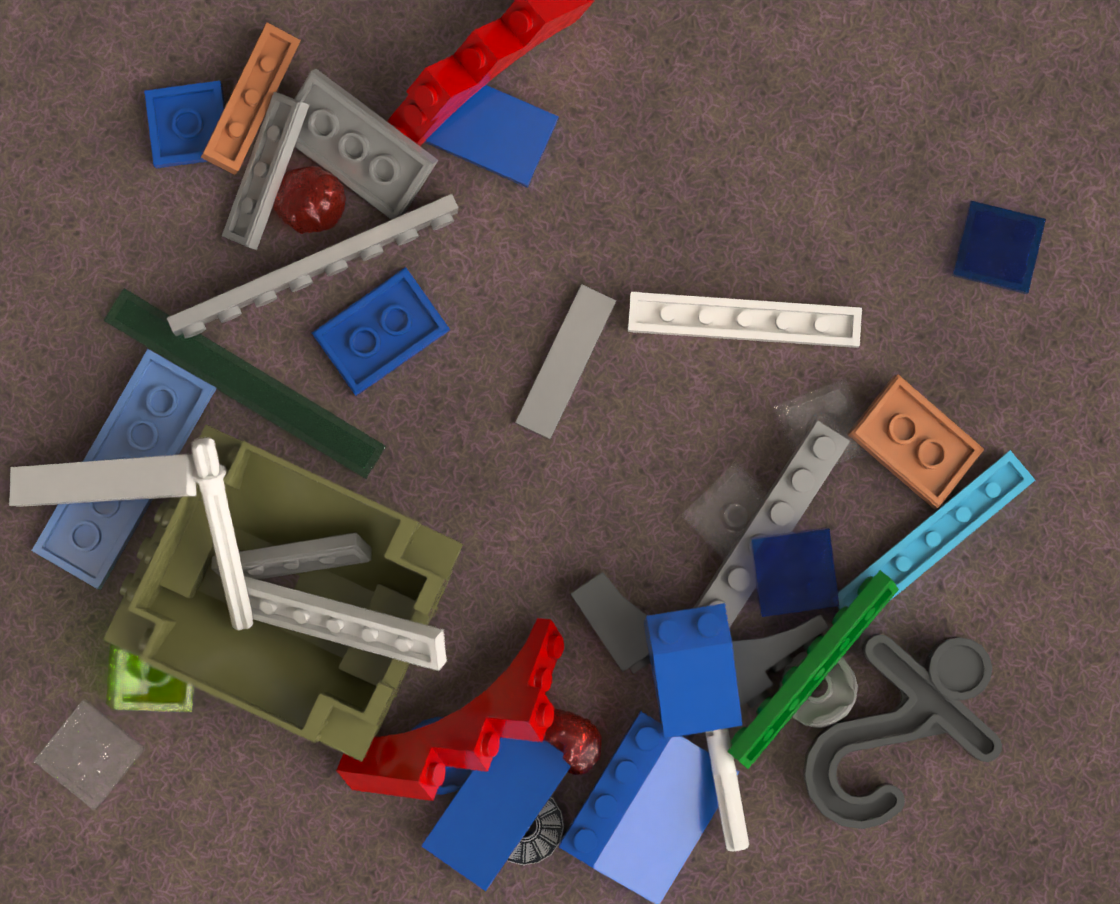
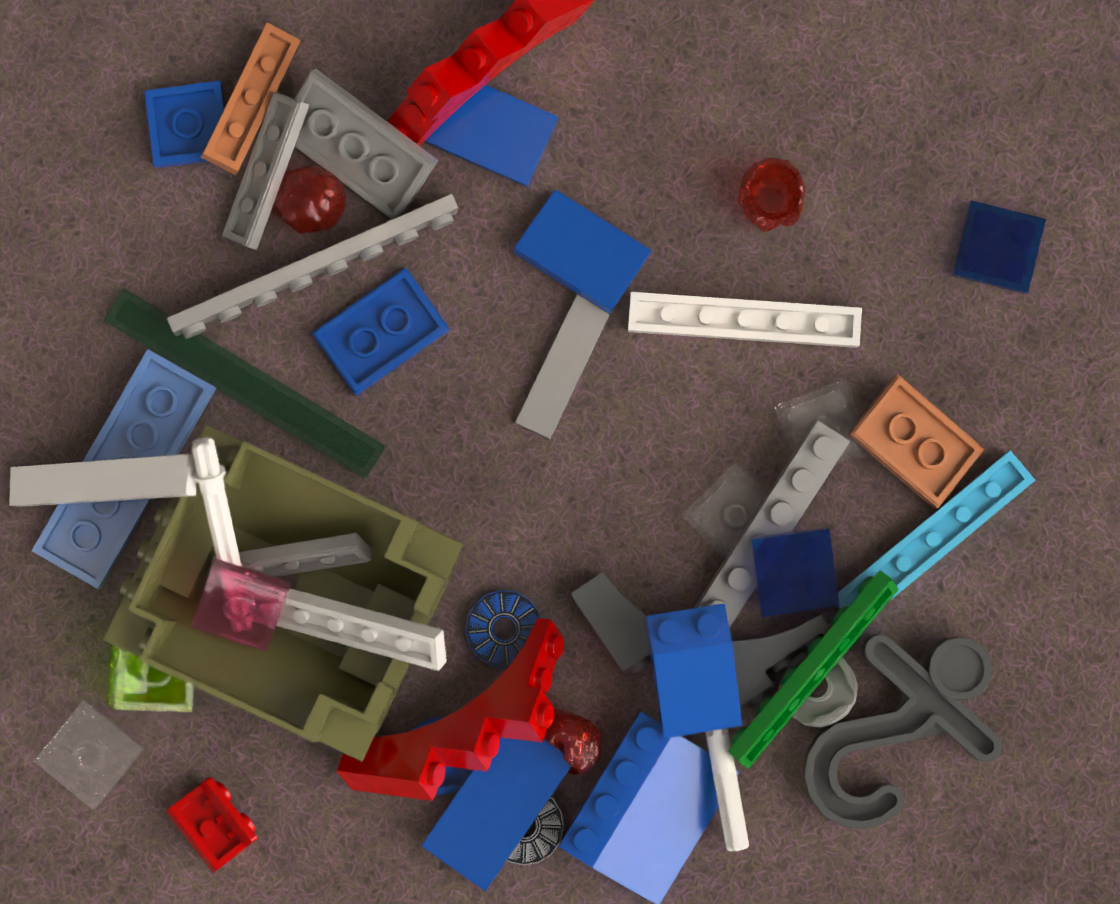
none -> red bracket [166,776,258,874]
none -> clear pink tile [191,558,291,651]
none -> tile [466,590,541,668]
none -> blue tile [513,189,652,315]
none -> clear red hair [737,157,806,232]

